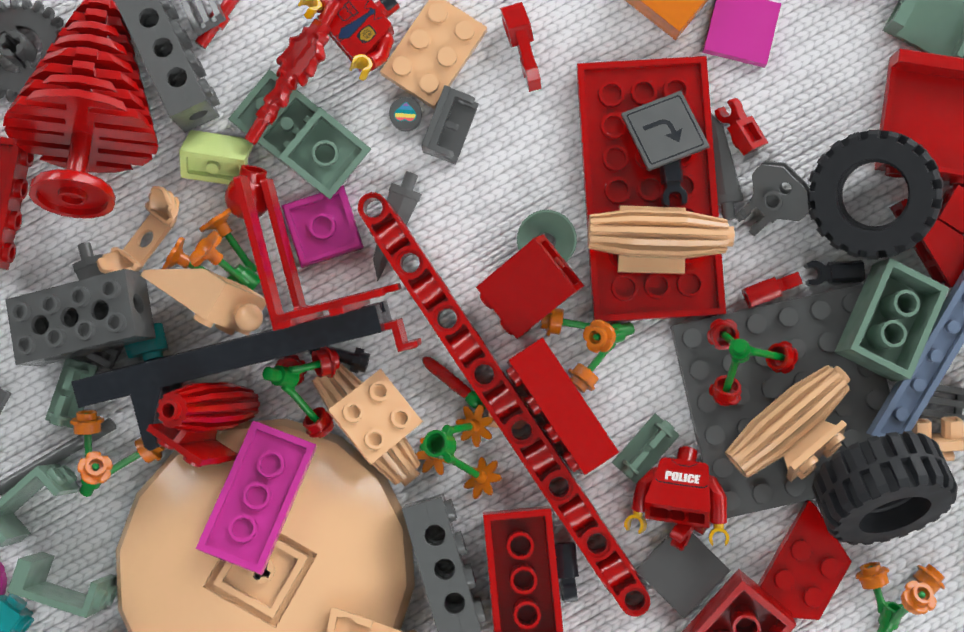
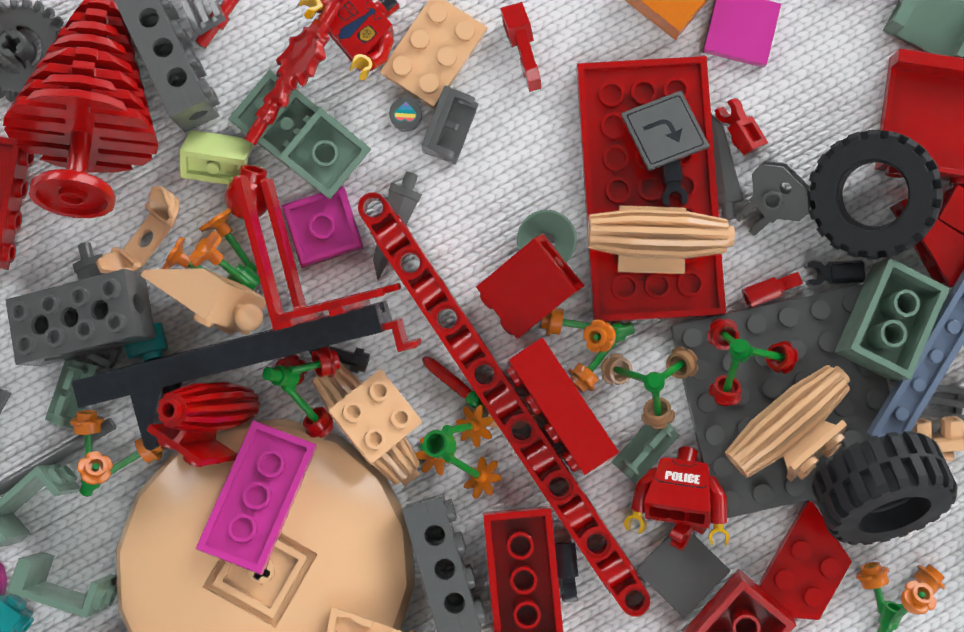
none -> medium nougat plant [601,347,698,429]

